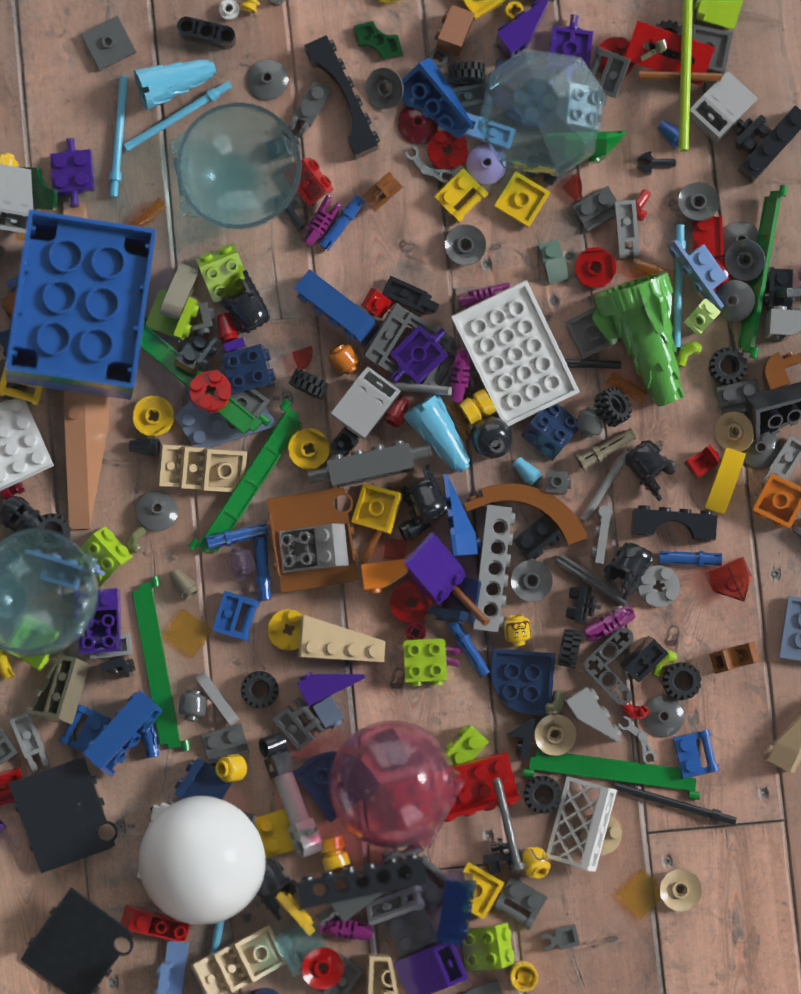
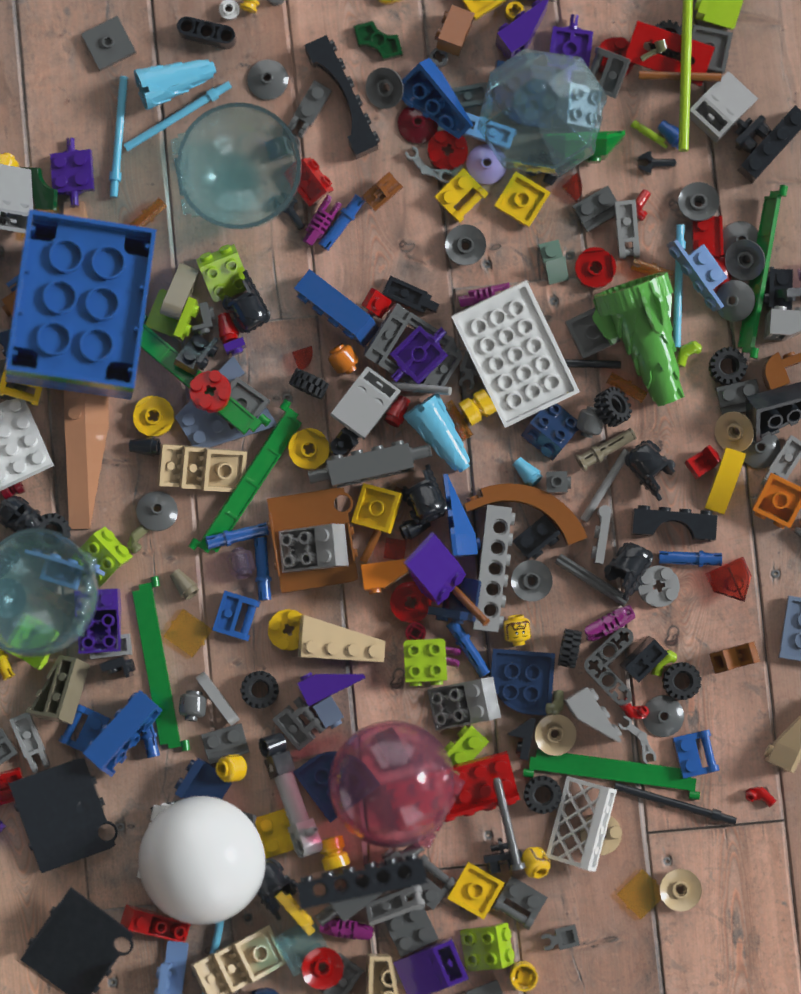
dark blue bracket [222,344,277,394] -> none
clear blue brick [436,869,476,946] -> none
black tyre [448,61,486,86] -> none
magenta hinge [450,349,471,403] -> none
black cylinder [470,416,512,459] -> none
black hips [565,585,601,625] -> none
yellowish green brick [684,298,721,336] -> none
none -> light grey slope [427,676,501,731]
none -> lime wheel [630,119,668,149]
none -> red arm [745,787,777,808]

